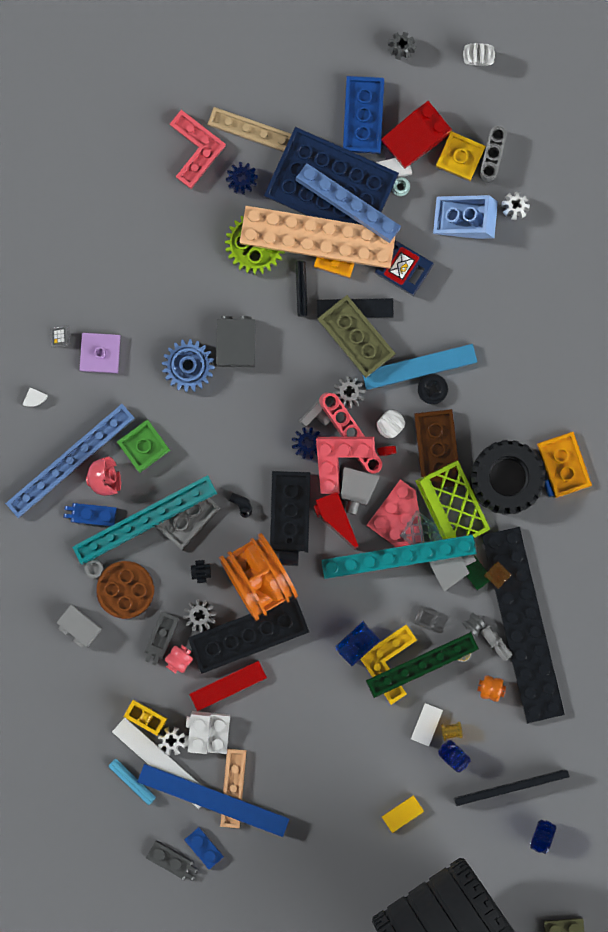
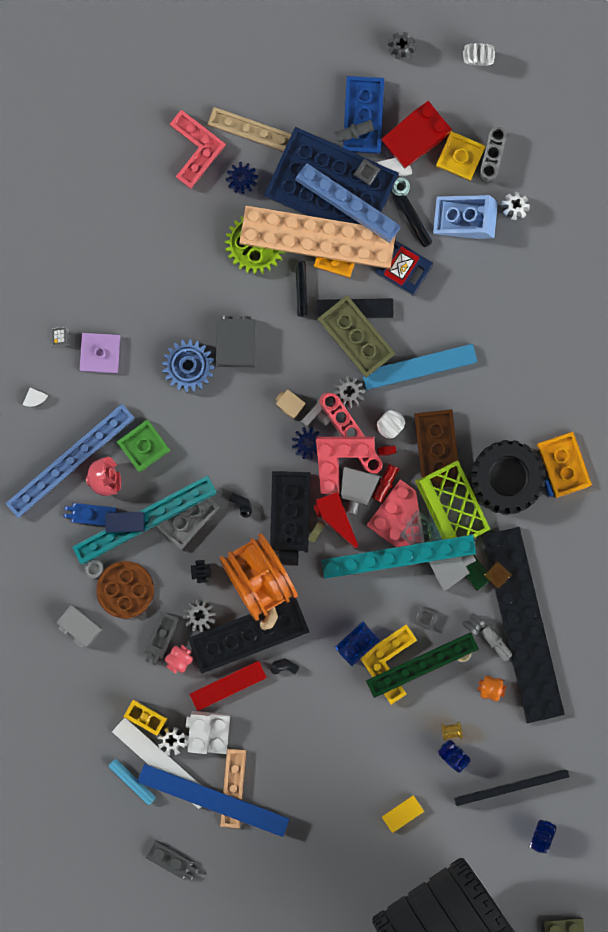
blue plate [184,827,224,869] -> none
white tile [411,703,443,746] -> none
black gear [418,374,448,405] -> none
none -> dark blue tile [106,512,145,533]
none -> tan arm [260,607,278,630]
none -> black arm [270,658,300,675]
none -> tan brick [275,389,306,420]
none -> olive tile [308,520,325,543]
none -> dark grey pin [335,119,375,143]
none -> flat silver tile [354,159,380,186]
none -> red pin [371,464,400,503]
none -> black axle [397,195,432,247]

